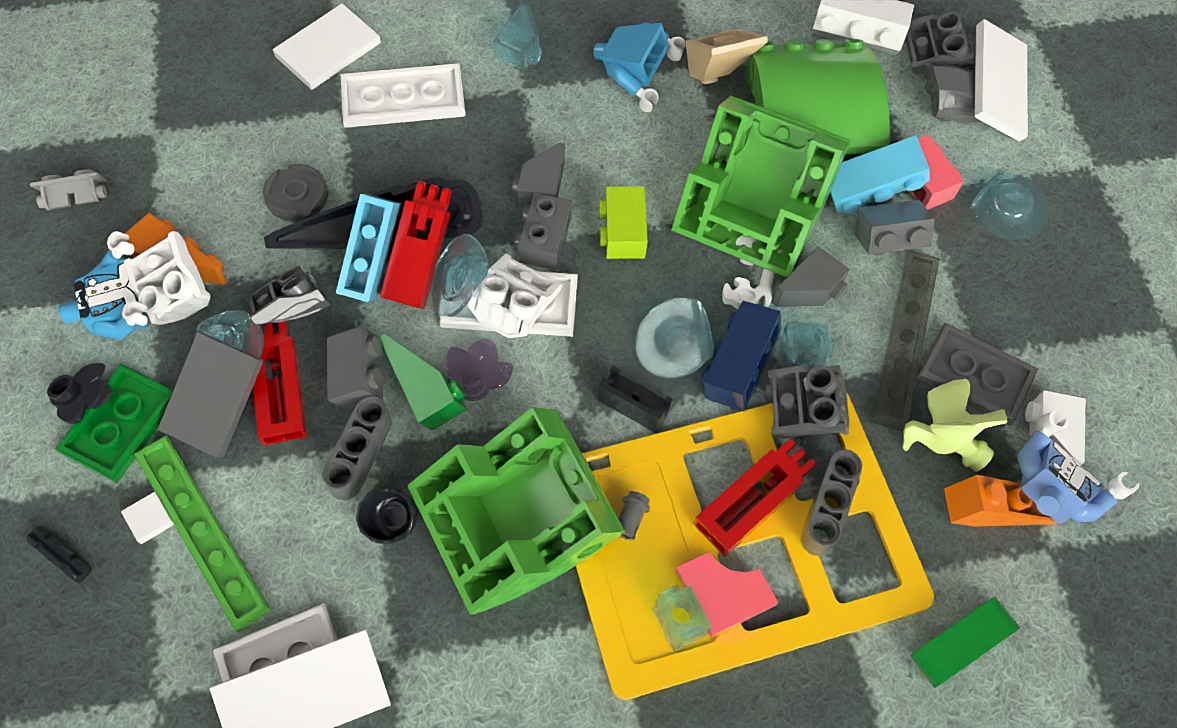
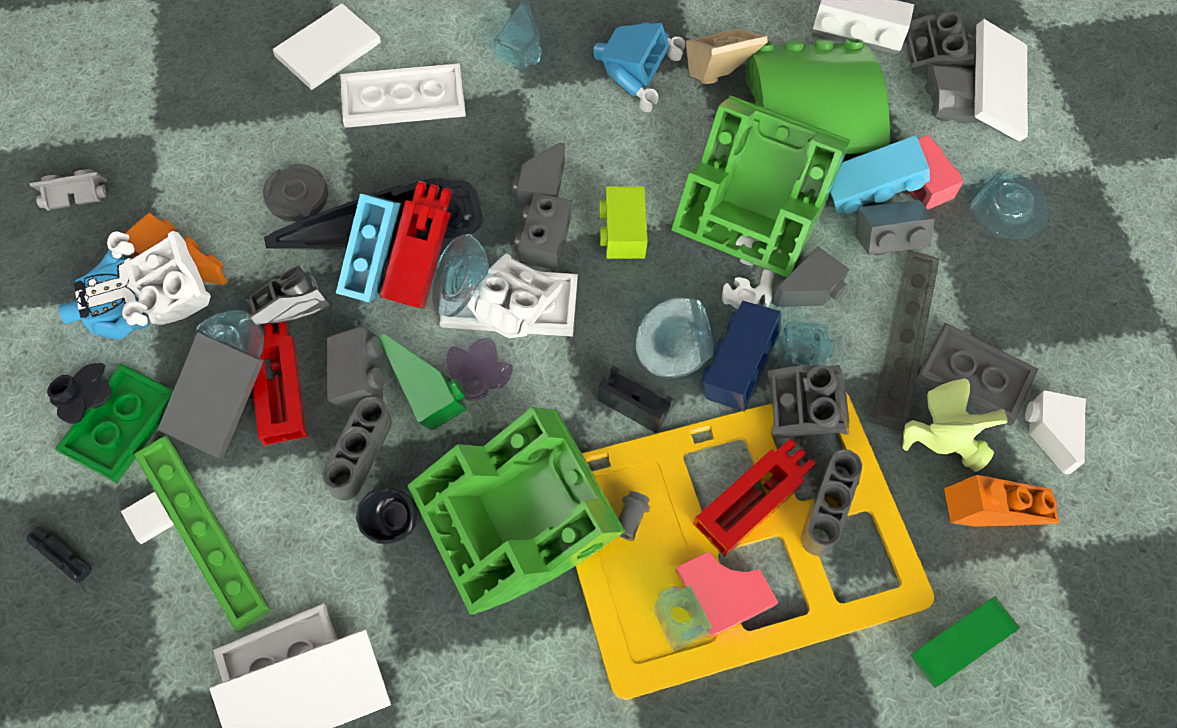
medium blue torso [1018,410,1139,524] -> none

